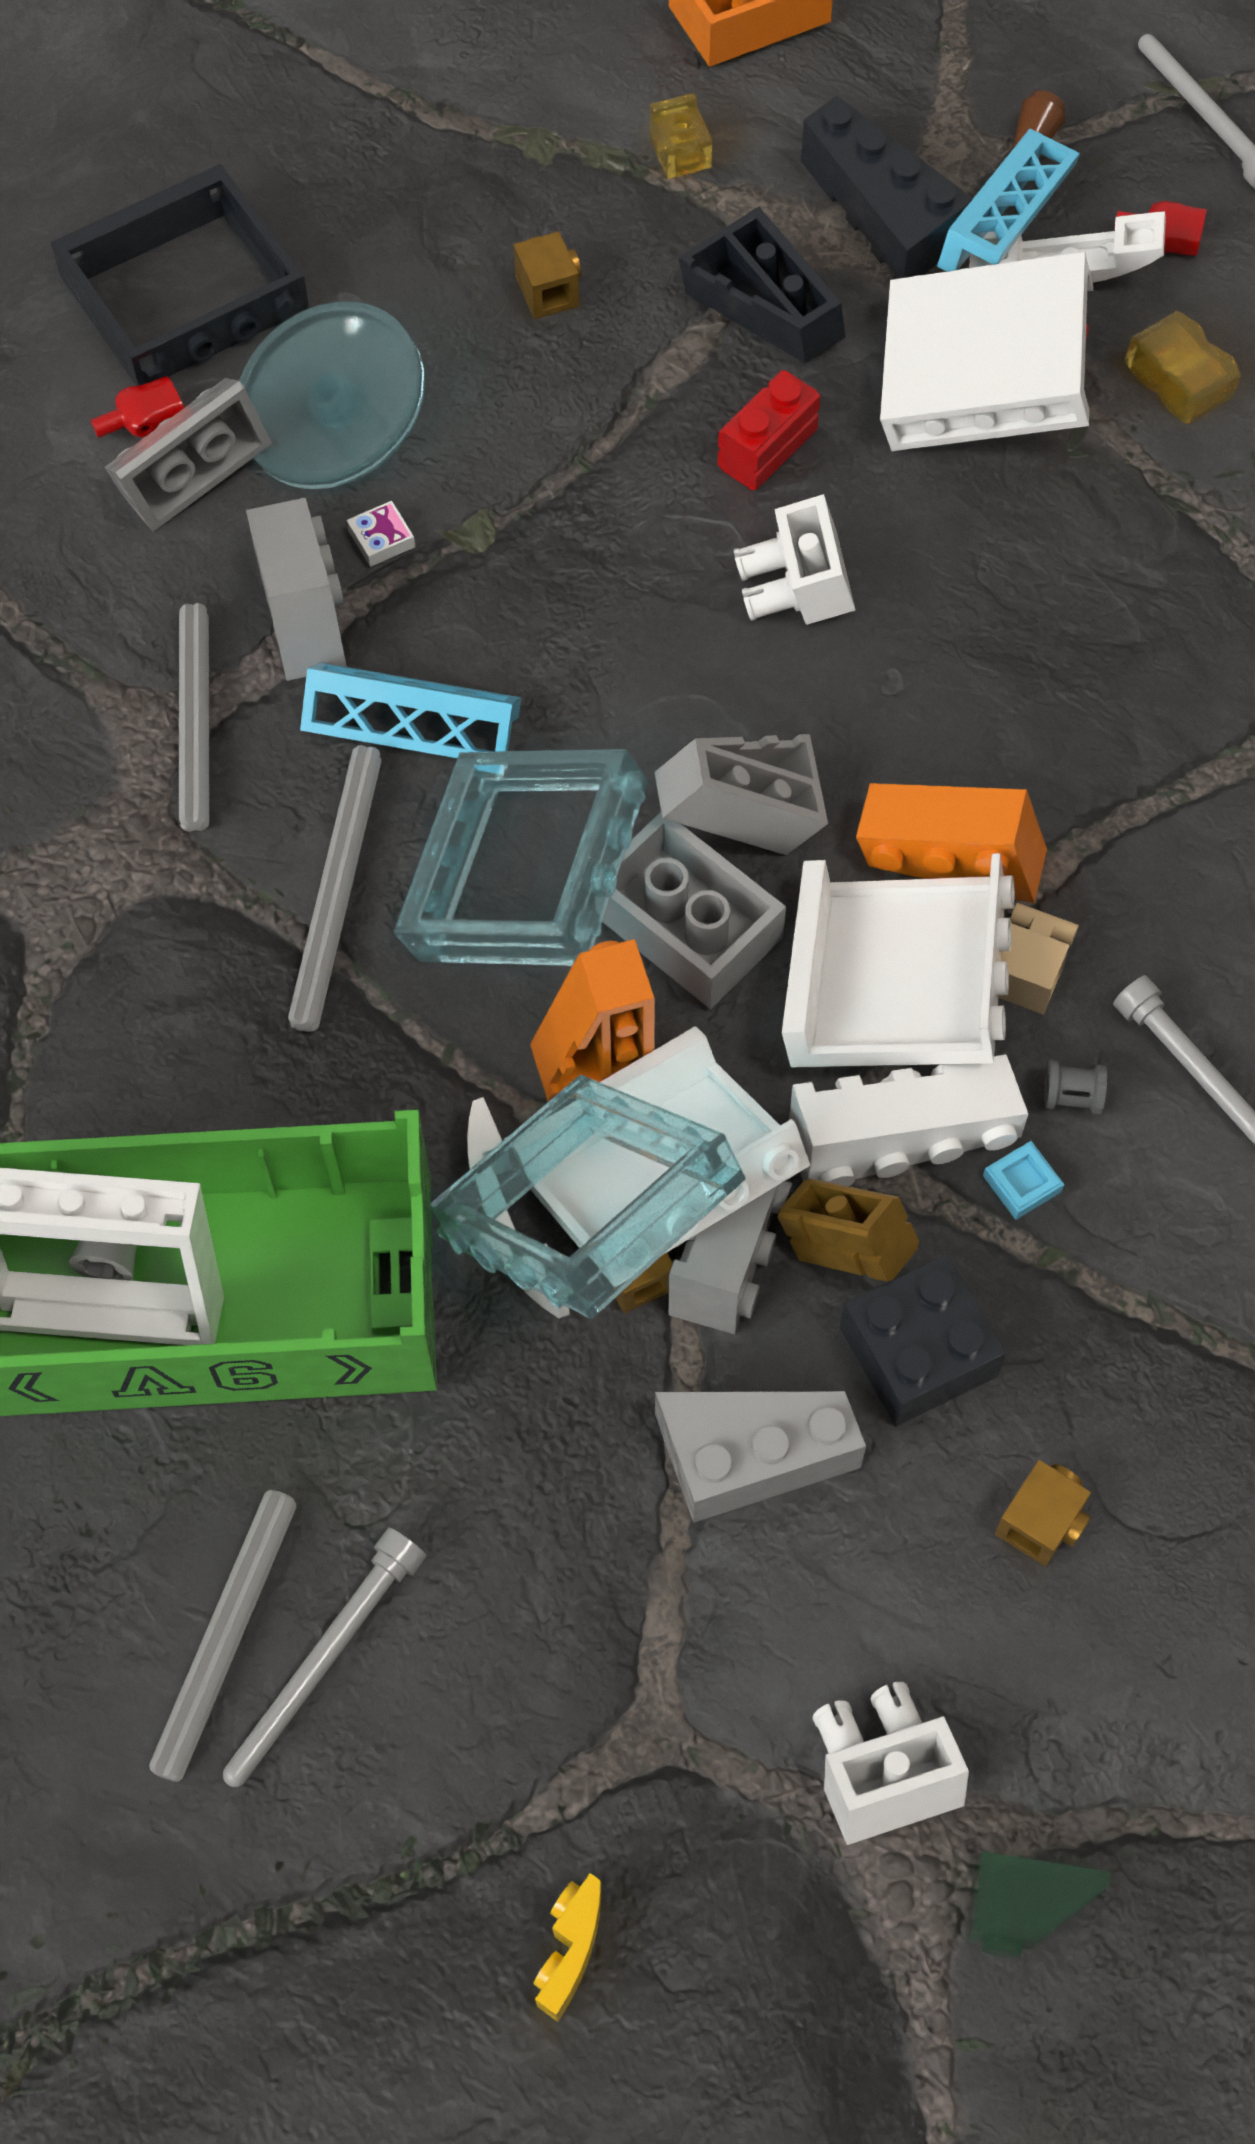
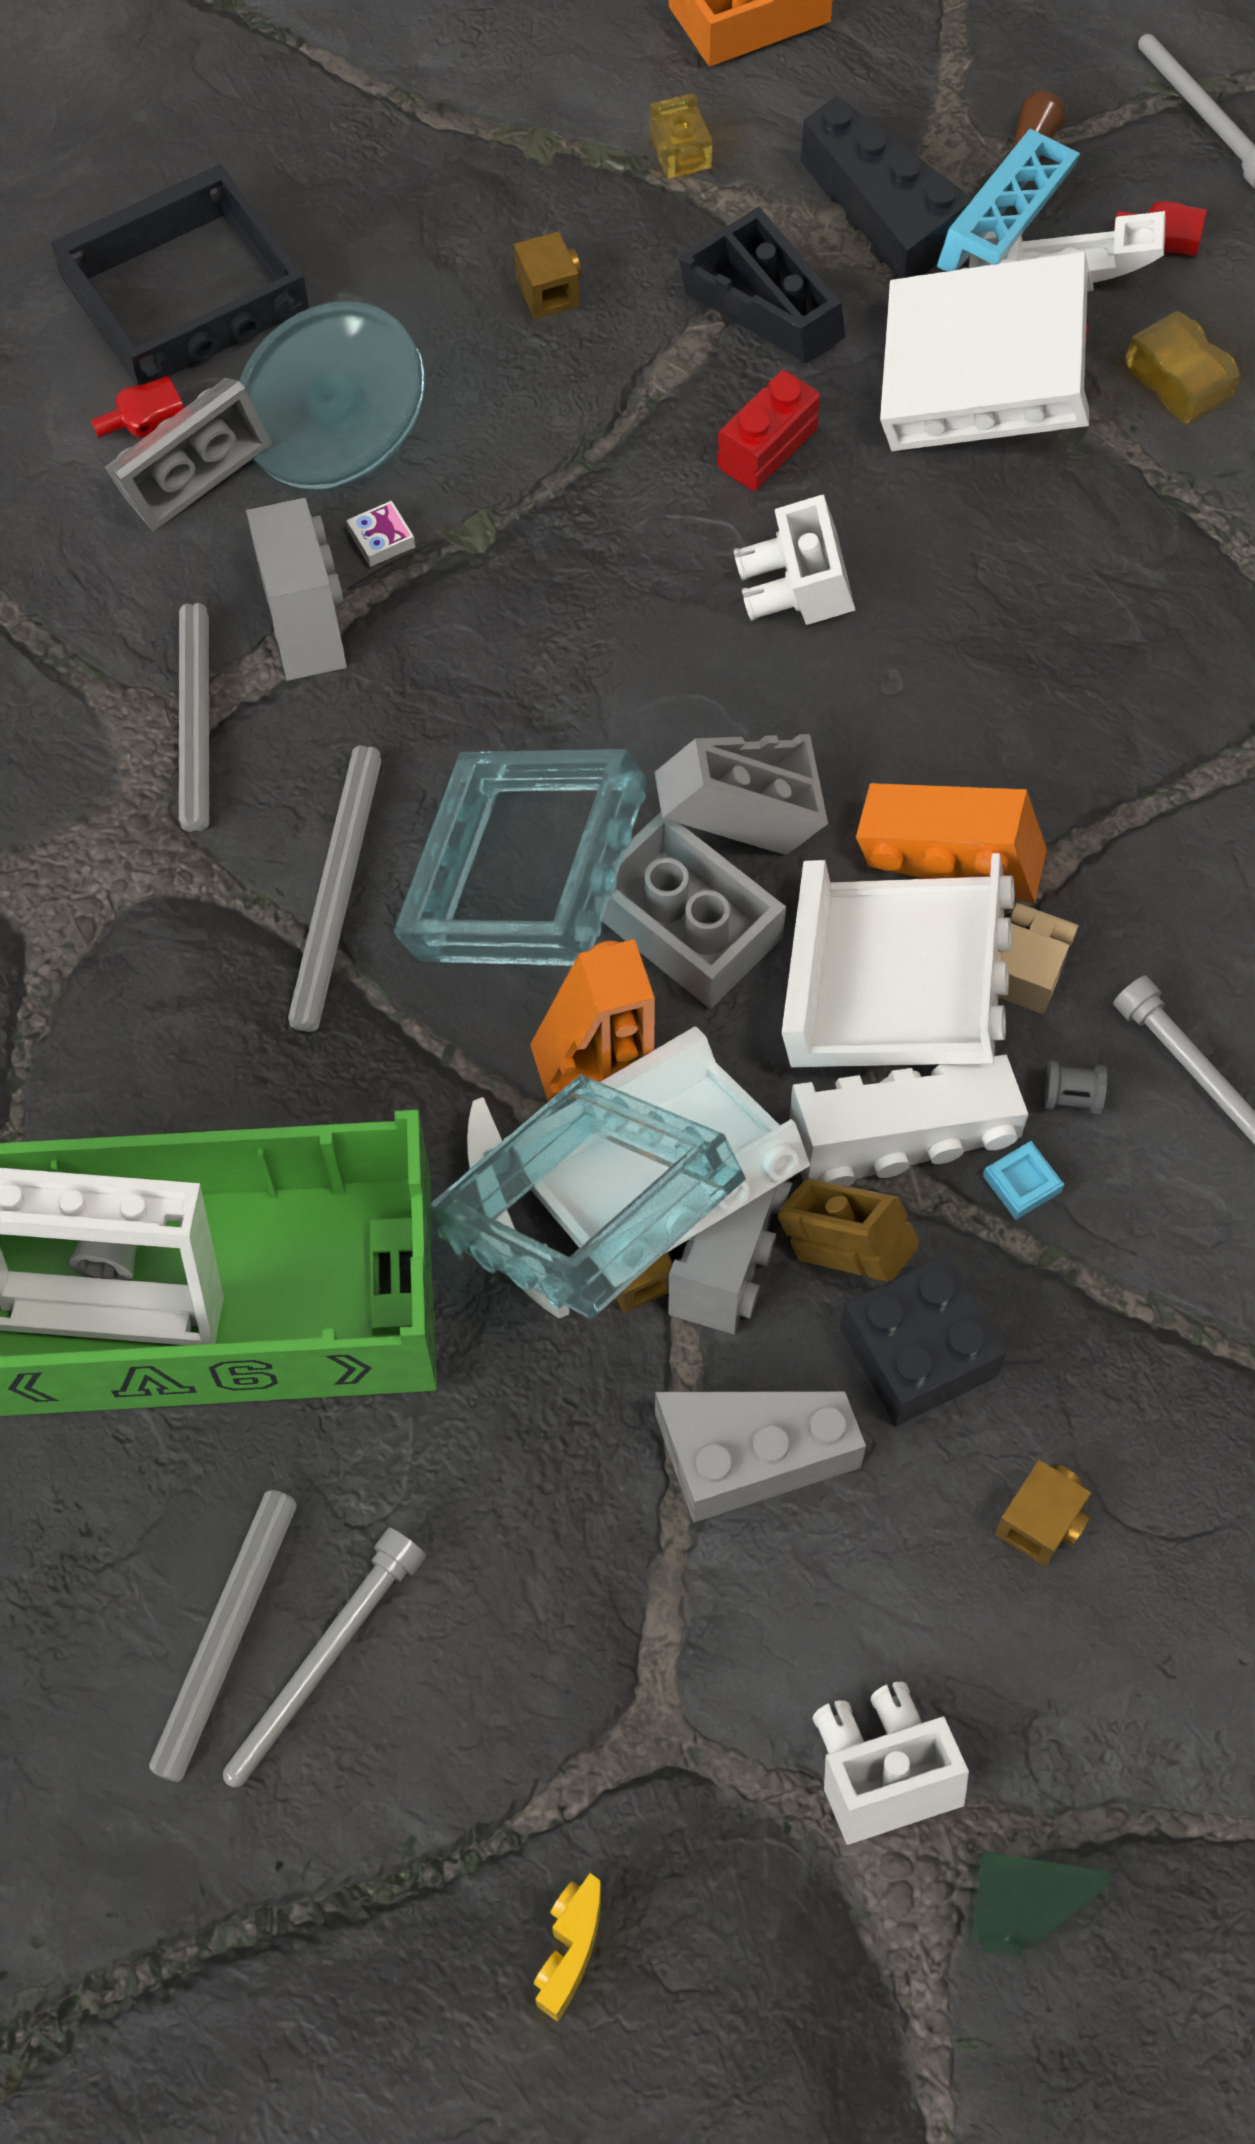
medium azure fence [300,662,522,766] -> none

